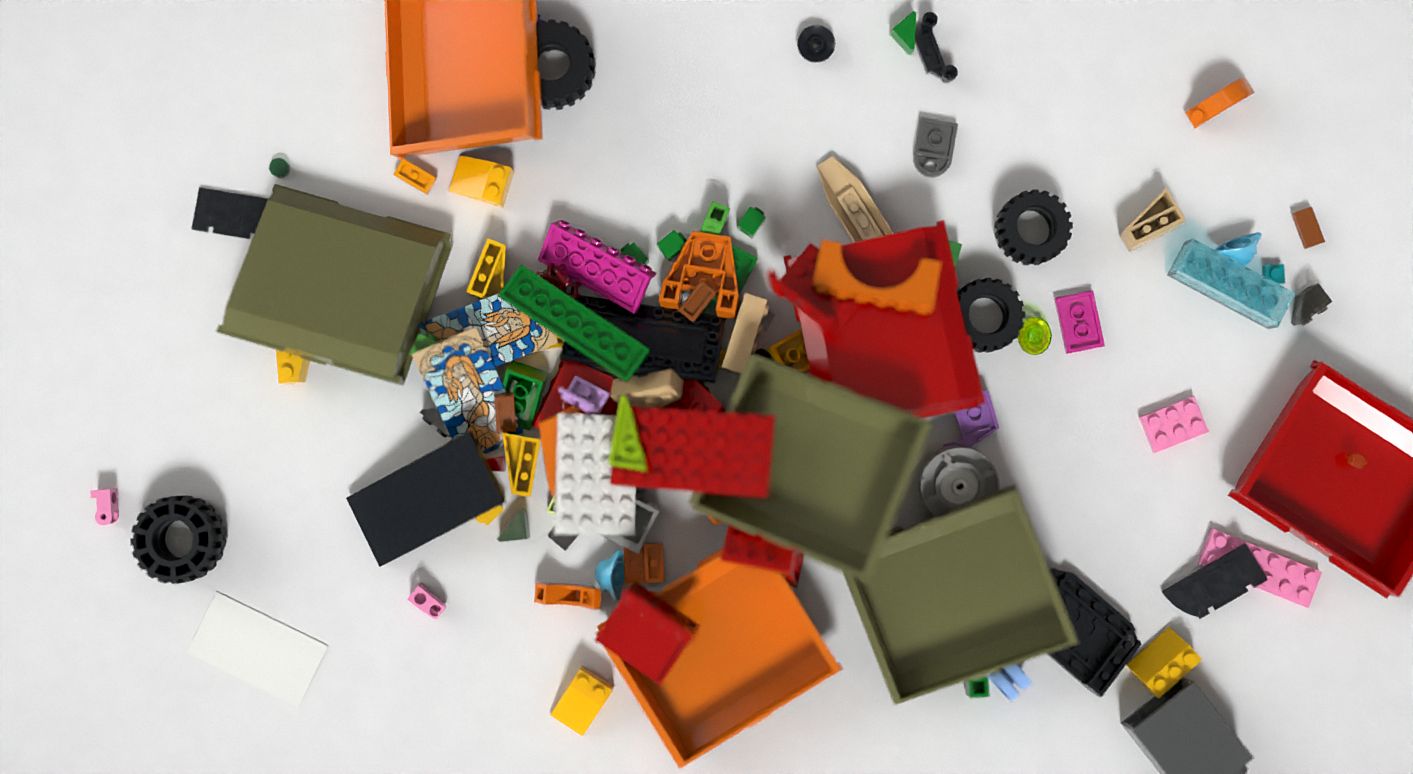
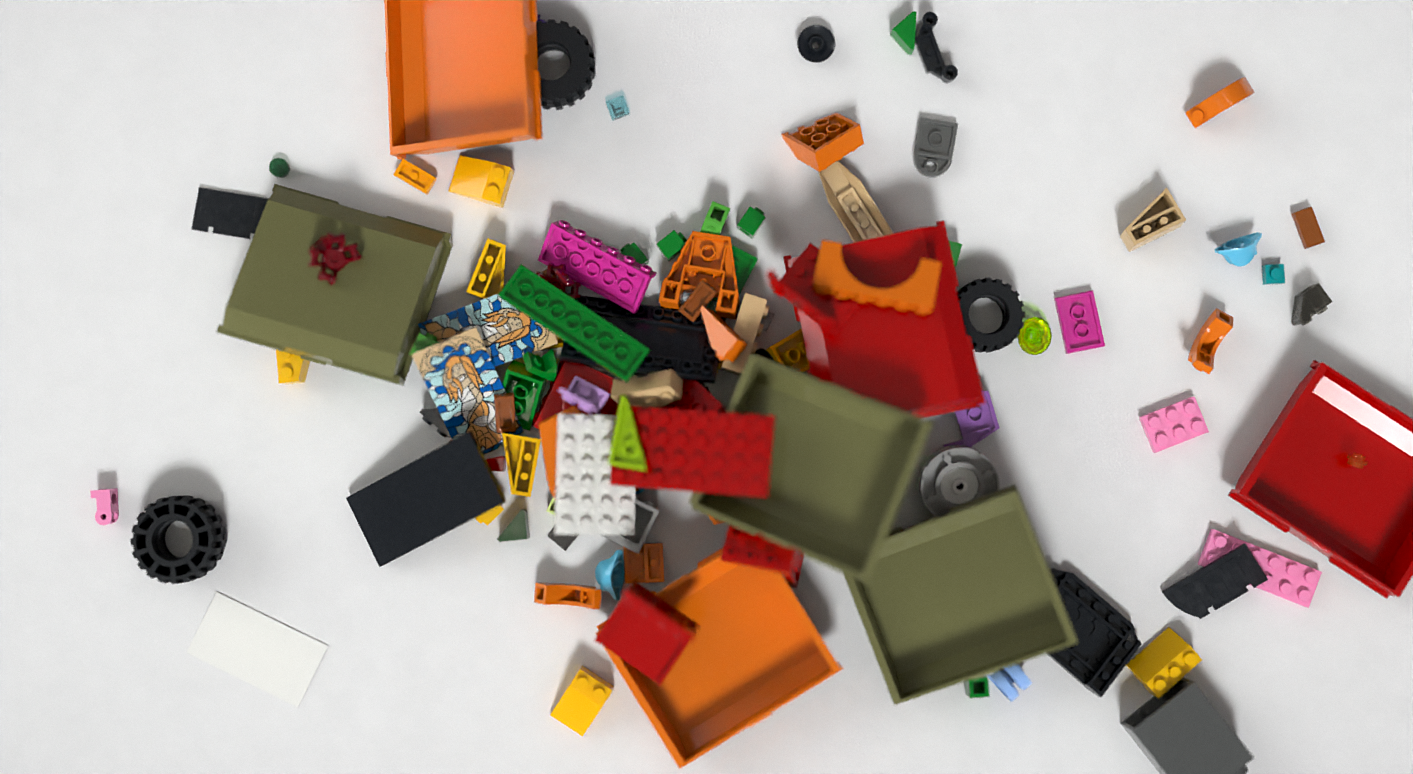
bright pink leg [407,583,447,619] -> none
black tyre [994,189,1073,266] -> none
clear light blue brick [1167,238,1296,329] -> none
none -> dark red piece [308,232,363,286]
none -> green slope [522,349,557,382]
none -> clear light blue tile [605,95,630,121]
none -> orange slope [700,306,748,363]
none -> orange wedge [781,113,864,172]
none -> orange arch [1188,308,1233,374]

